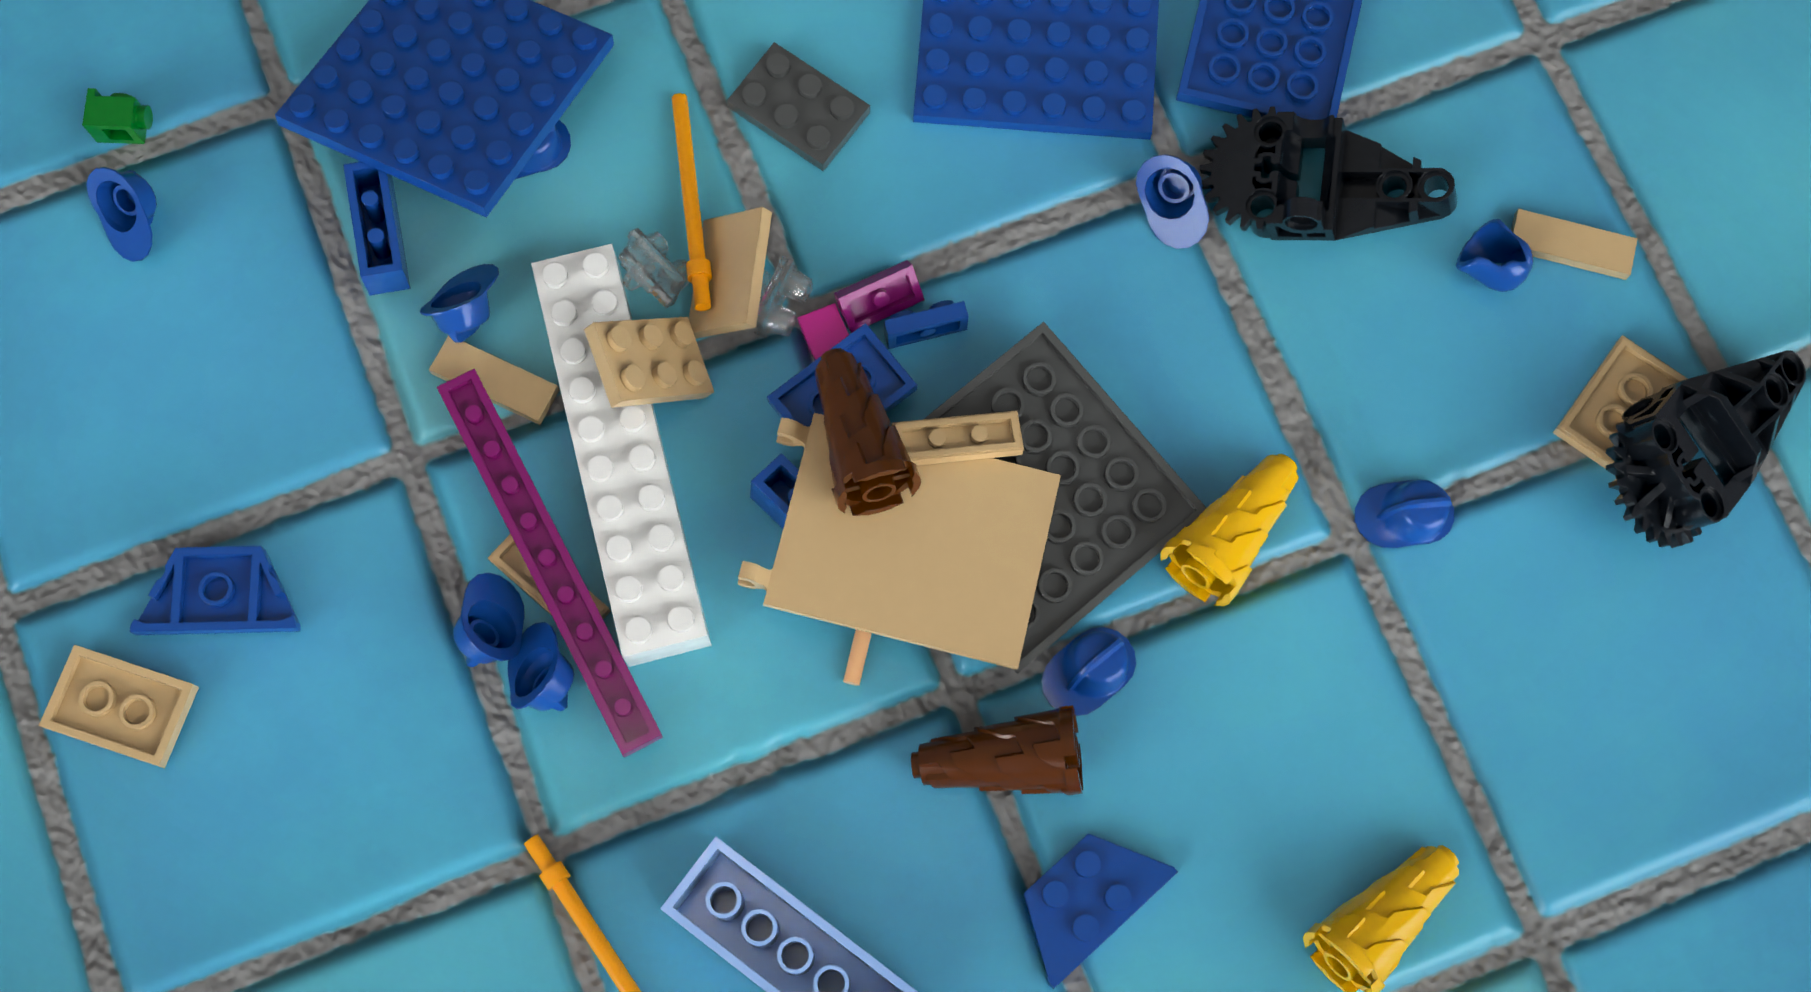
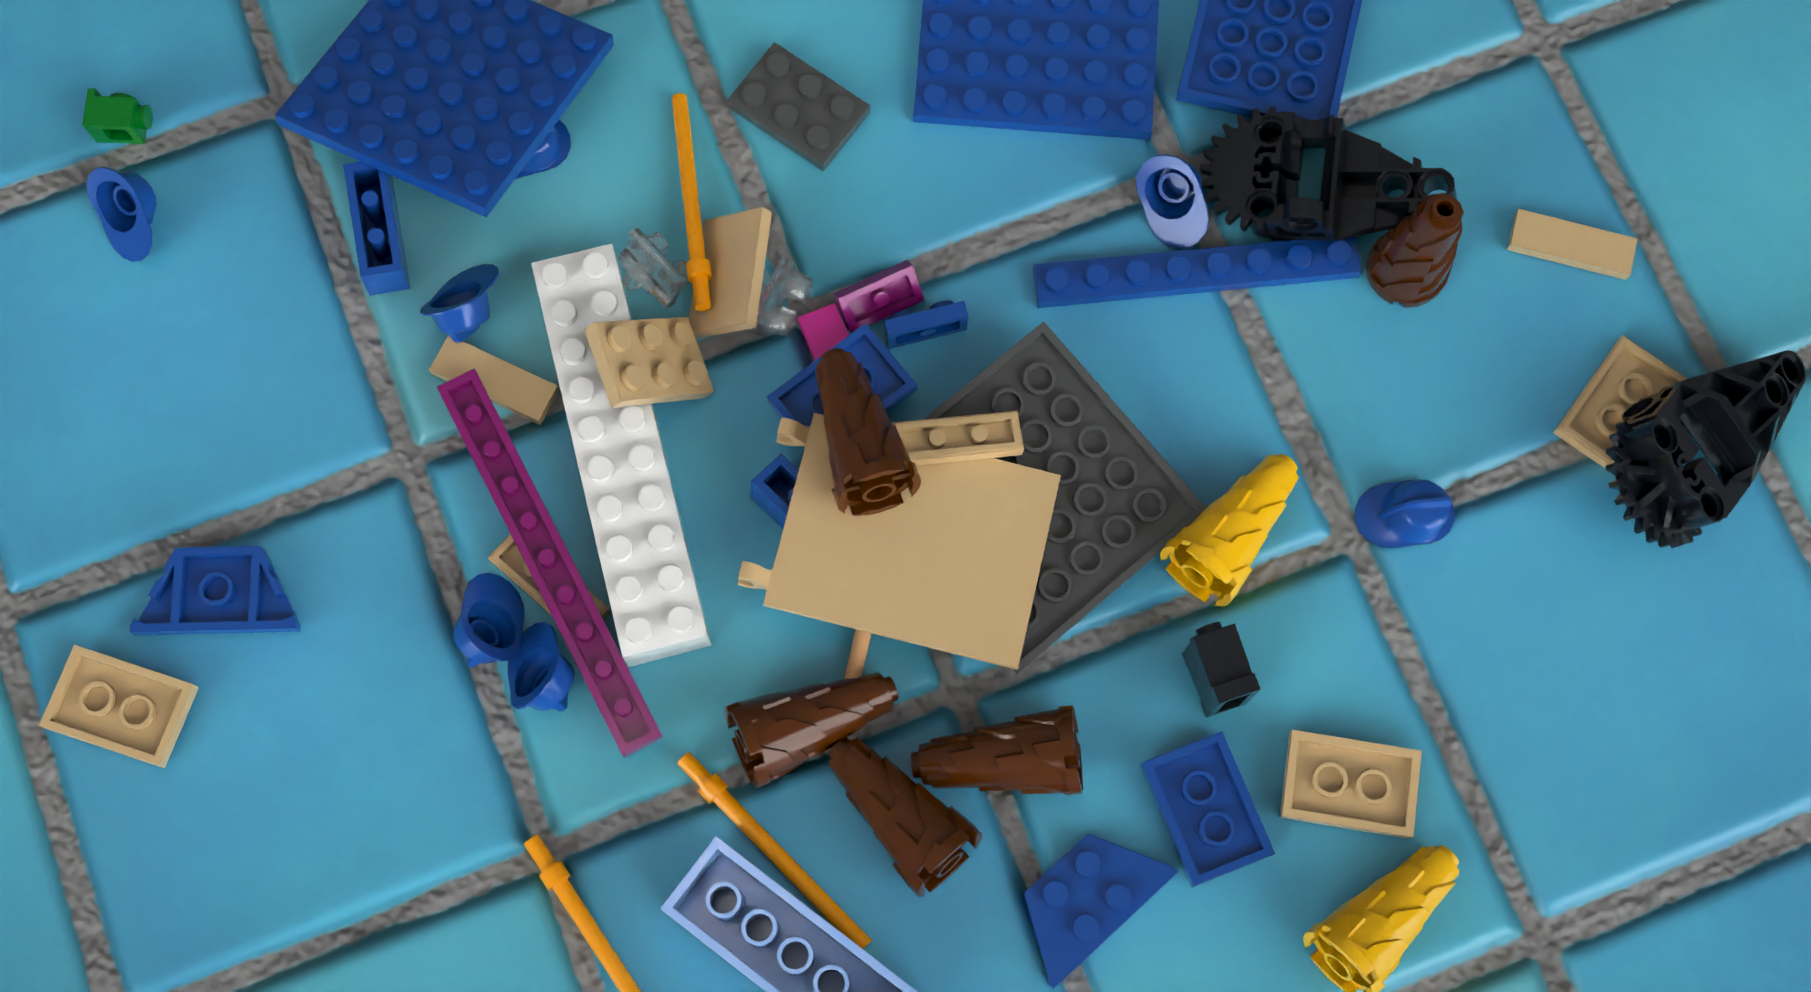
blue piece [1042,627,1136,716] -> none
blue hair [1455,219,1533,292] -> none
none -> light orange bar [677,752,872,949]
none -> reddish brown cone [725,672,899,788]
none -> reddish brown cone [828,737,983,897]
none -> blue plate [1033,236,1362,308]
none -> blue plate [1140,731,1275,888]
none -> black hips [1182,622,1260,718]
none -> tan plate [1279,729,1422,839]
none -> reddish brown cone [1366,193,1464,307]

